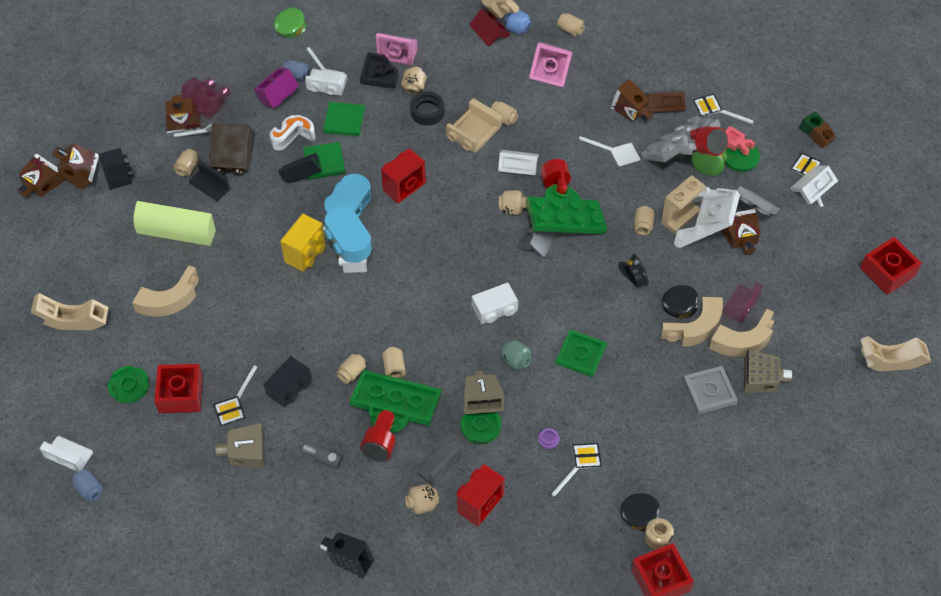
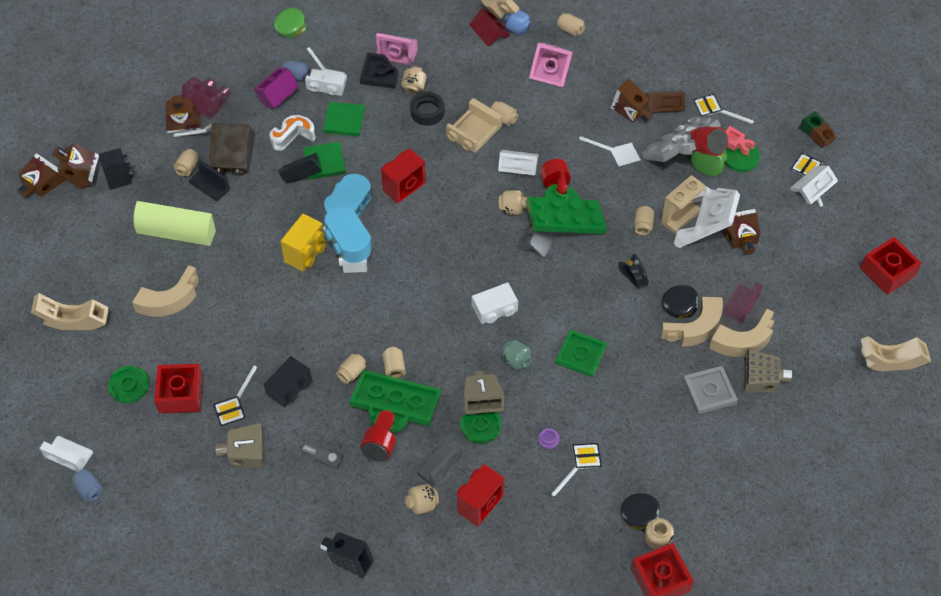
light grey plate [737,186,780,215] -> none

